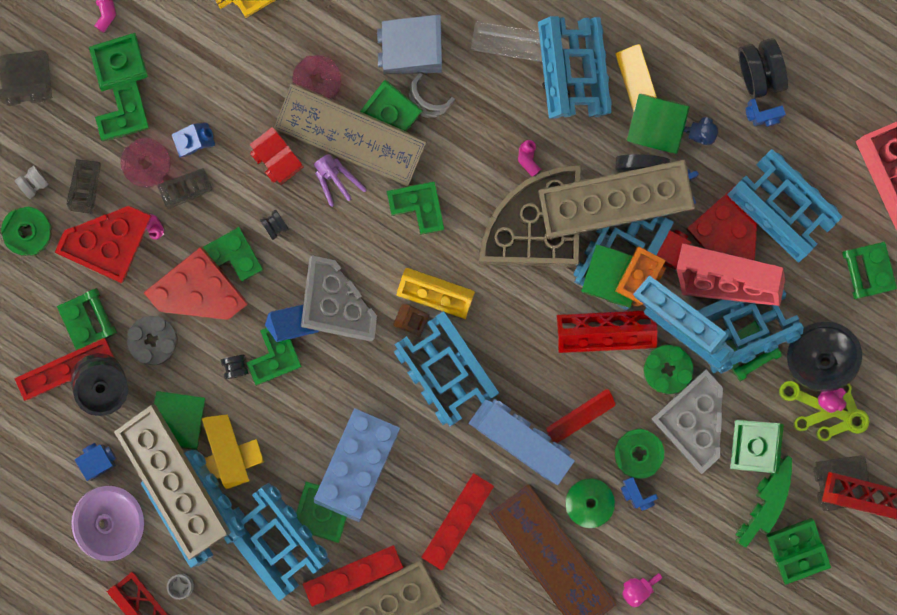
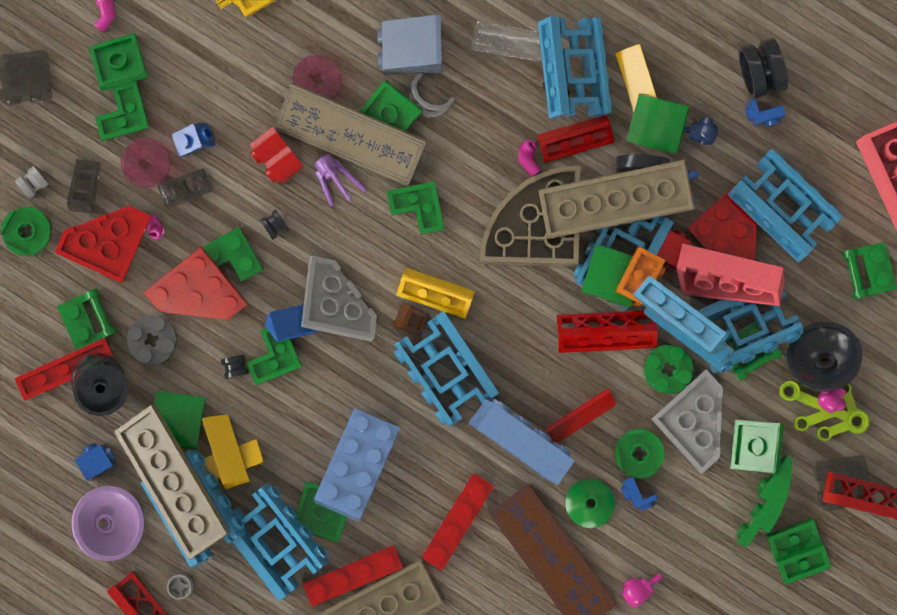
none -> red slope [537,115,615,163]

